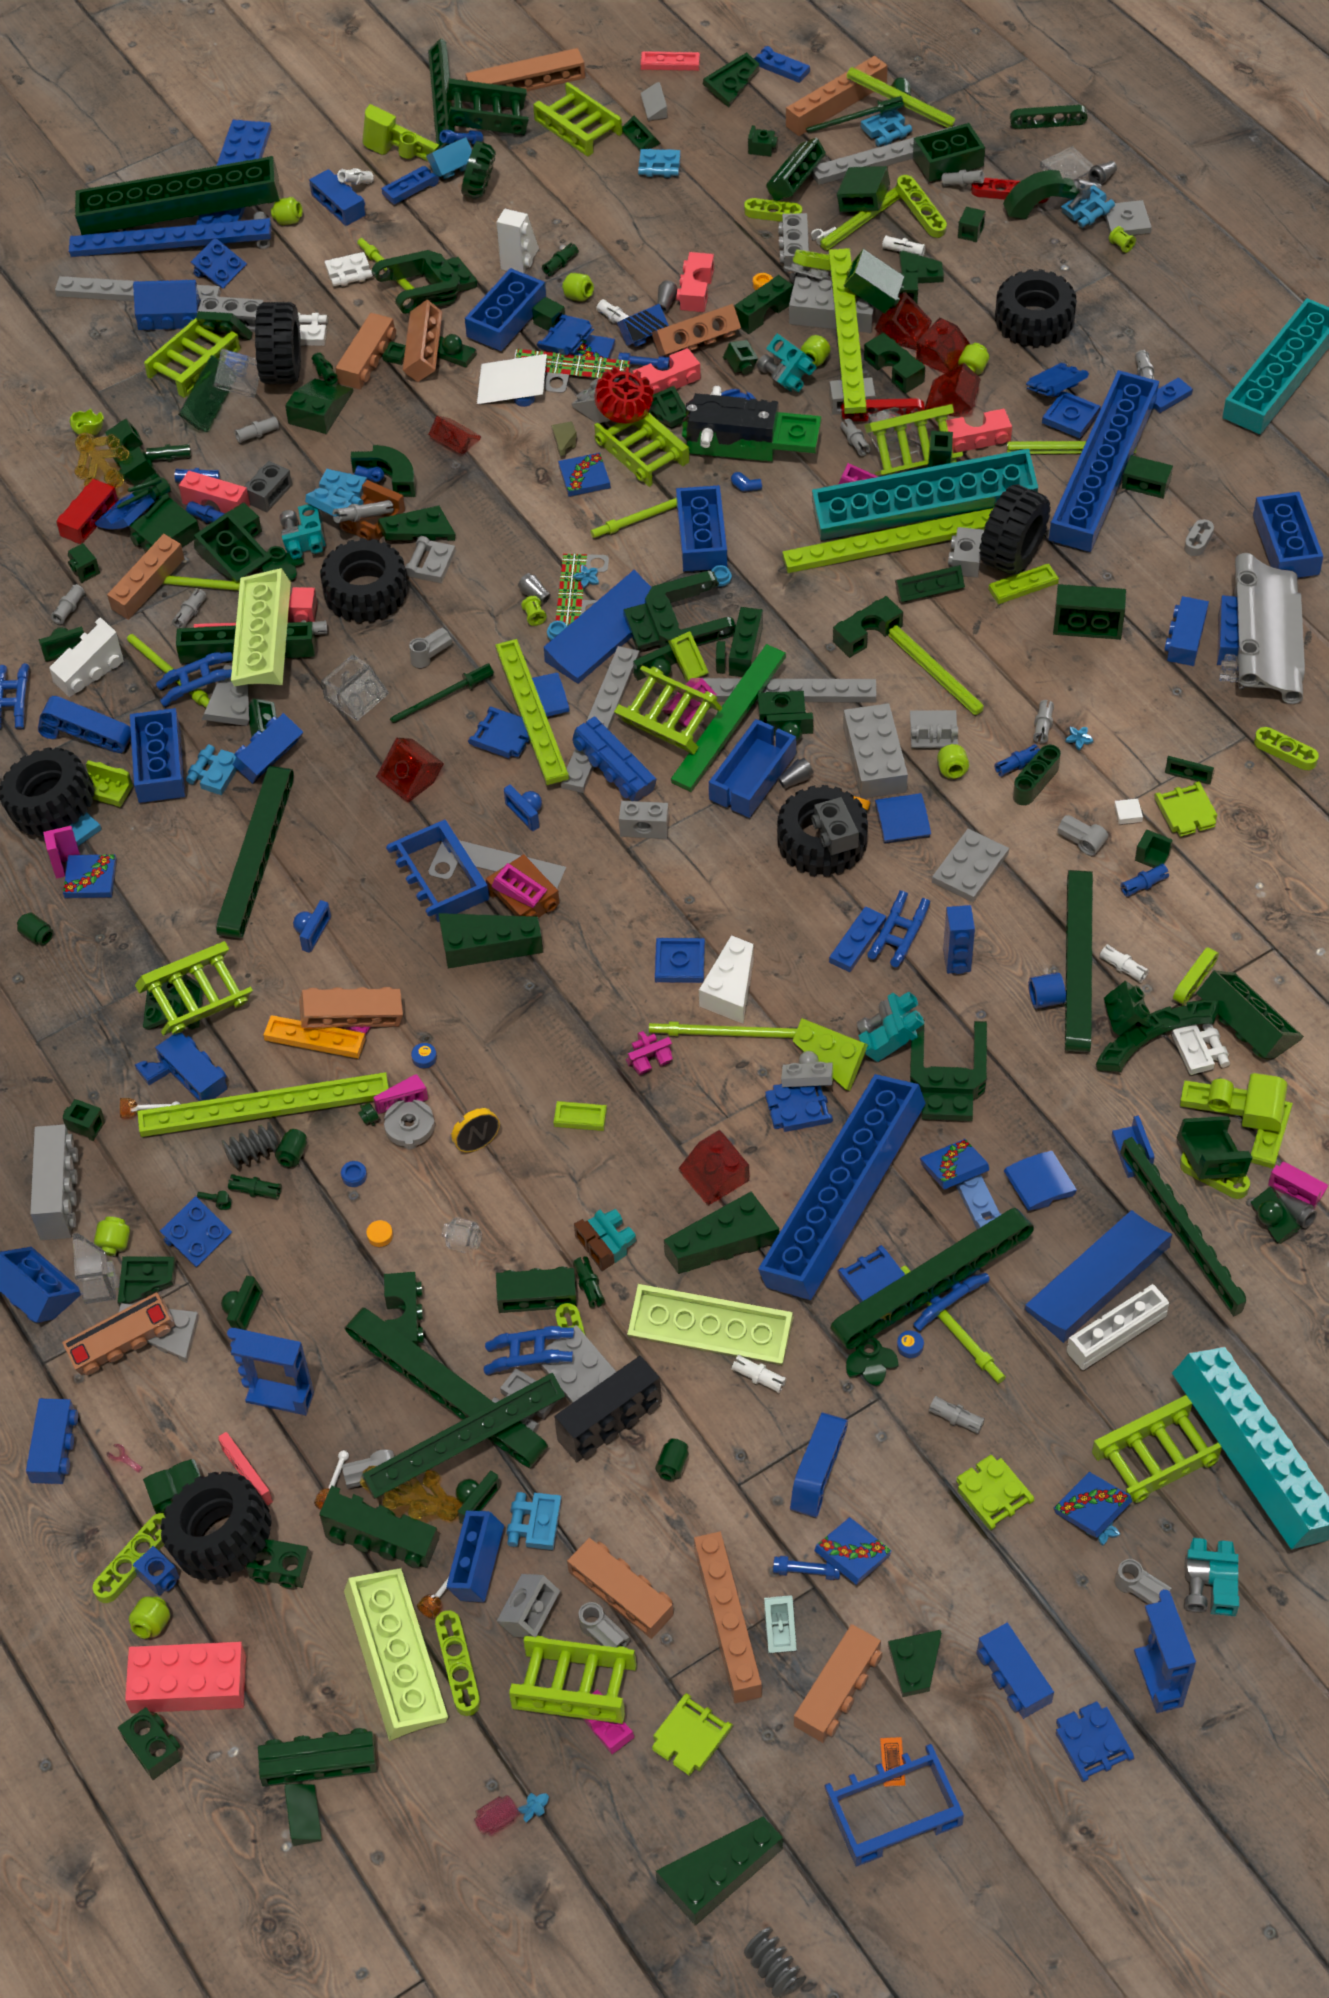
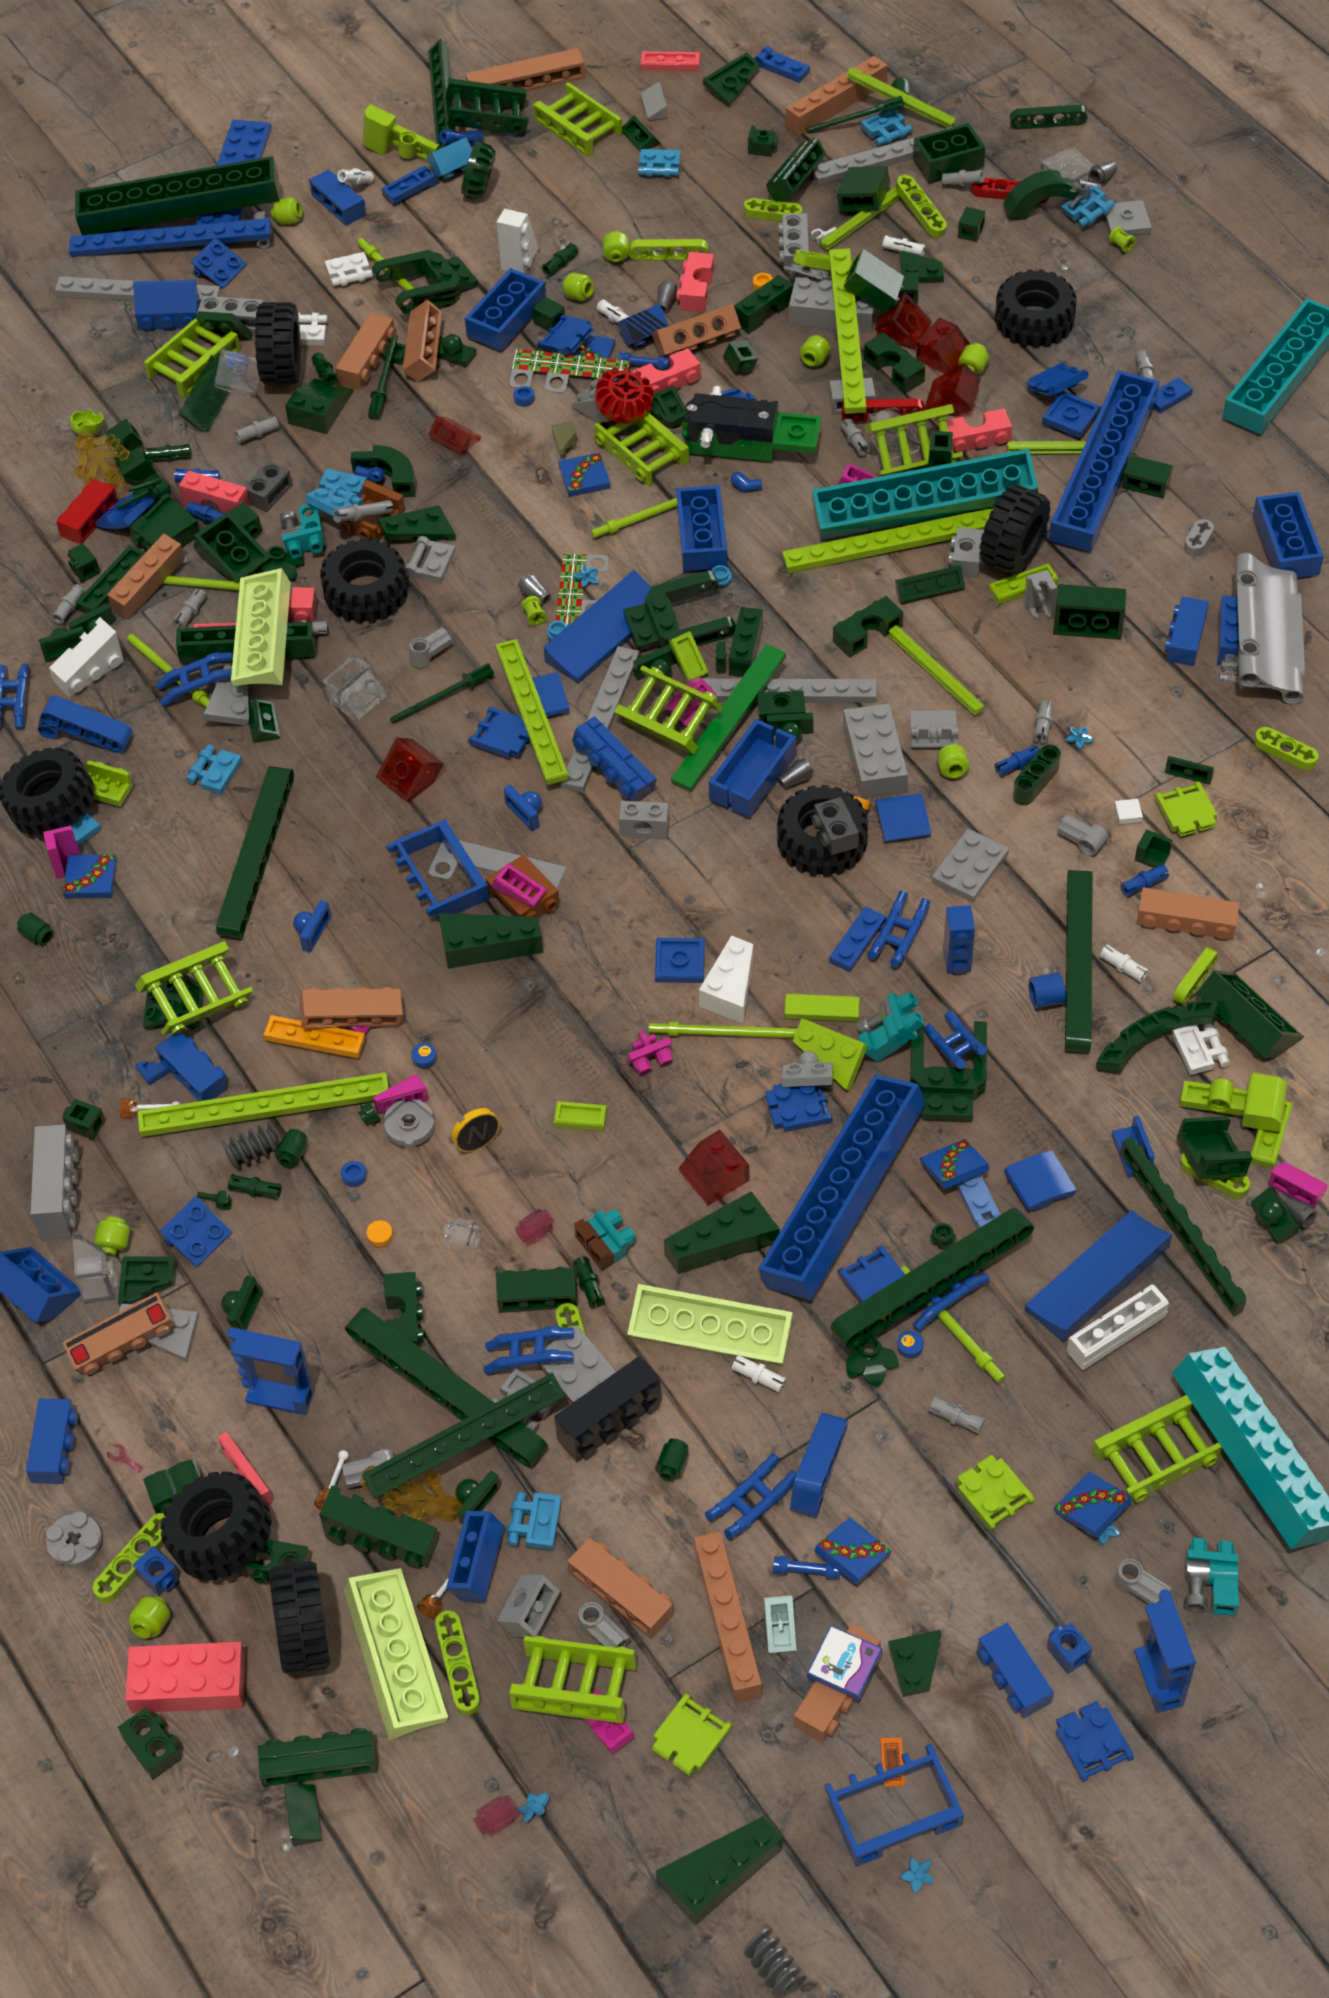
blue brick [130,708,185,803] -> none
blue brick [232,713,303,784] -> none
white sticker [477,354,547,404] -> none
teal hips [757,333,816,392] -> none
dark green bracket [1104,980,1151,1036] -> none
none -> light grey plate [46,1512,103,1568]
none -> dark green tile [68,603,115,635]
none -> dark green plate [76,545,145,613]
none -> black tyre [269,1561,330,1675]
none -> dark green piece [368,335,398,420]
none -> clear pink brick [514,1208,554,1245]
none -> lime head [602,231,629,262]
none -> lime beam [629,239,709,261]
none -> blue piece [705,1452,797,1539]
none -> lime tile [785,994,860,1022]
none -> tile [807,1625,882,1701]
none -> dark azure plant [900,1857,934,1893]
none -> blue piece [924,1010,987,1069]
none -> dark green plate [930,1223,956,1248]
none -> light grey hinge [1024,570,1057,621]
none -> blue brick [1047,1622,1092,1674]
none -> nougat brick [1136,887,1240,940]

